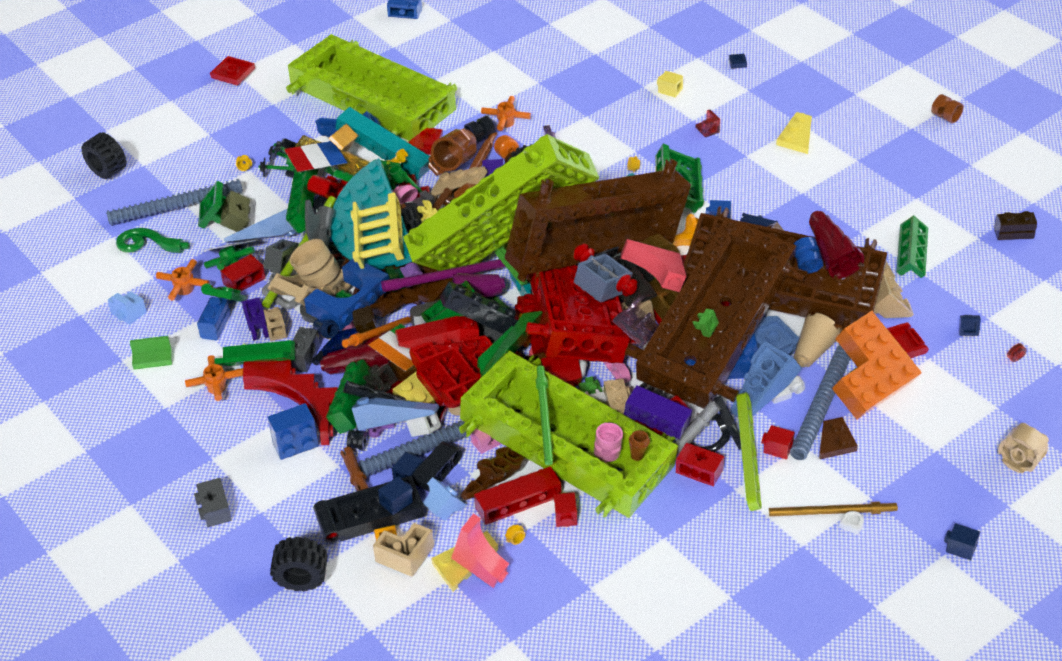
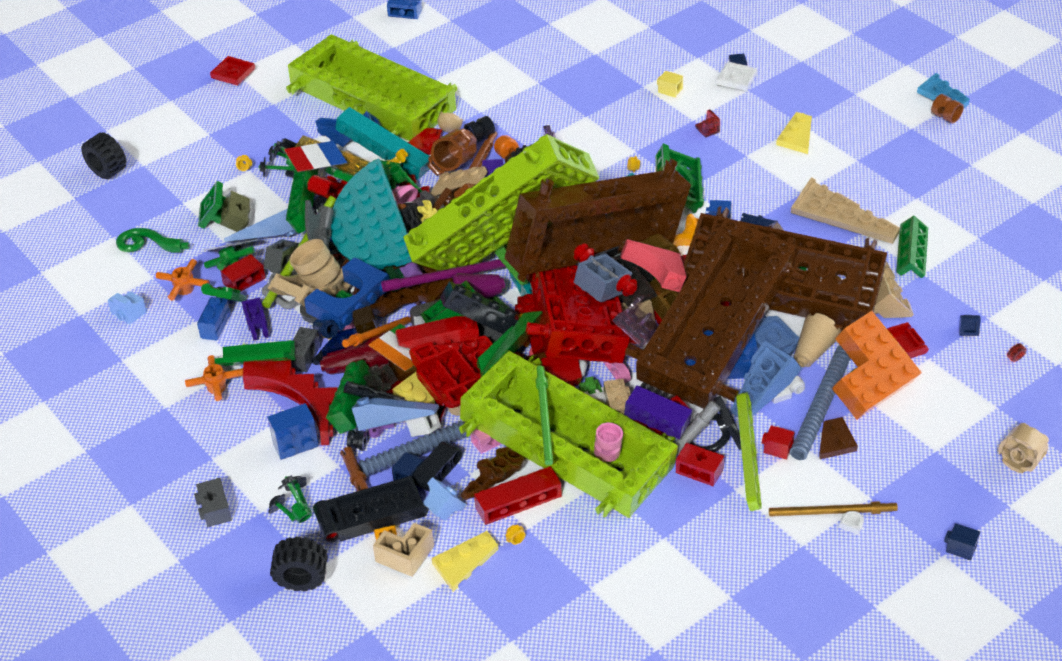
sand blue piece [106,179,243,226] -> none
bright green panel [130,336,172,370] -> none
tan leg [263,307,287,341] -> none
slope [329,124,358,151] -> none
light yellow fence [350,192,404,269] -> none
dark blue brick [378,477,413,515] -> none
coral arch [451,513,509,588] -> none
orange bar [481,96,531,131] -> none
red brick [554,492,577,527] -> none
dark orange cone [629,430,650,461] -> none
bright green tile [693,309,719,337] -> none
blue wheel [794,237,823,274] -> none
dark red cone [809,211,864,279] -> none
brick [994,211,1037,240] -> none
none -> plant [268,475,313,523]
none -> tan hair [437,112,463,133]
none -> white plate [716,62,758,91]
none -> tan wing [791,177,900,244]
none -> dark azure wing [917,72,970,108]

